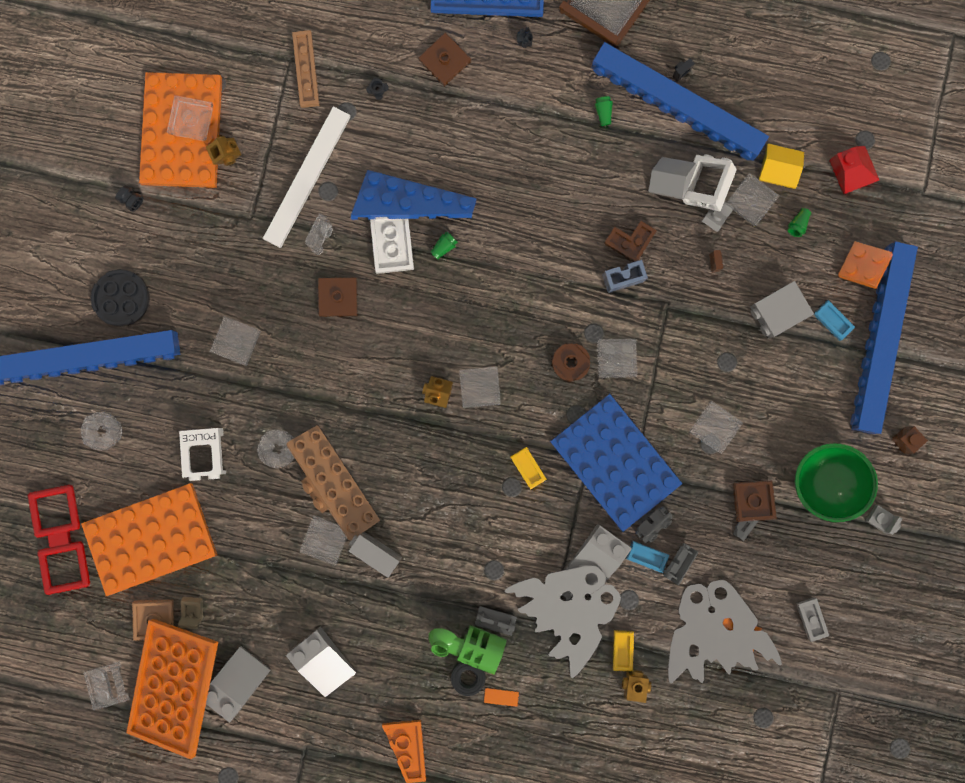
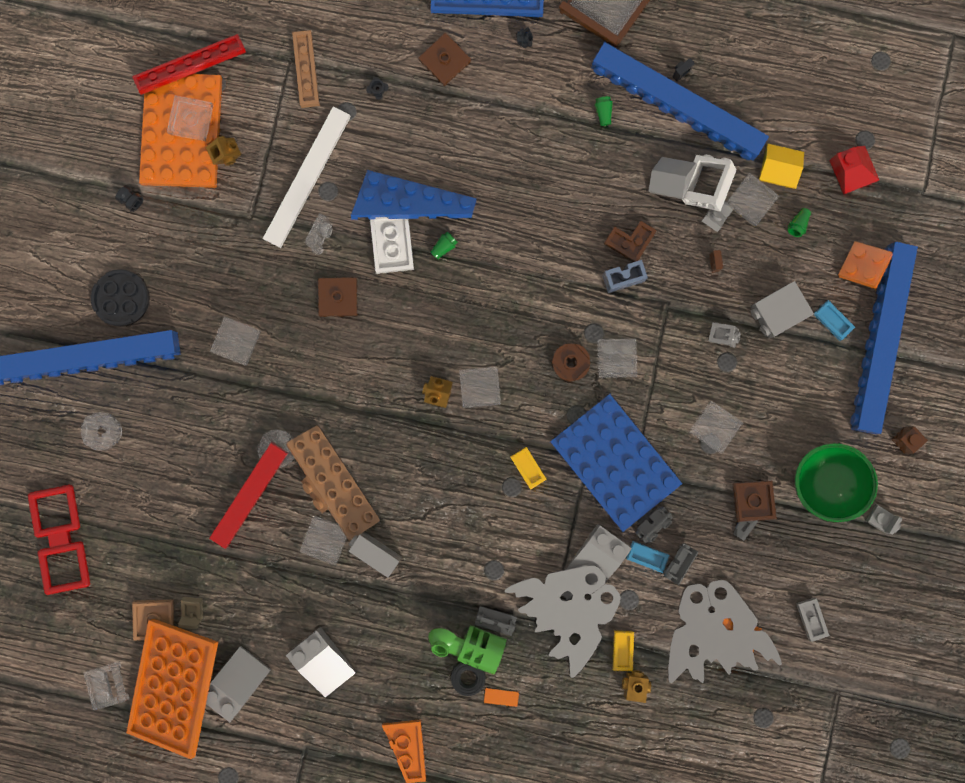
orange plate [81,483,217,596] -> none
white window [179,428,226,481] -> none
none -> red tile [132,34,246,95]
none -> red tile [209,442,288,549]
none -> light grey bracket [708,322,740,348]

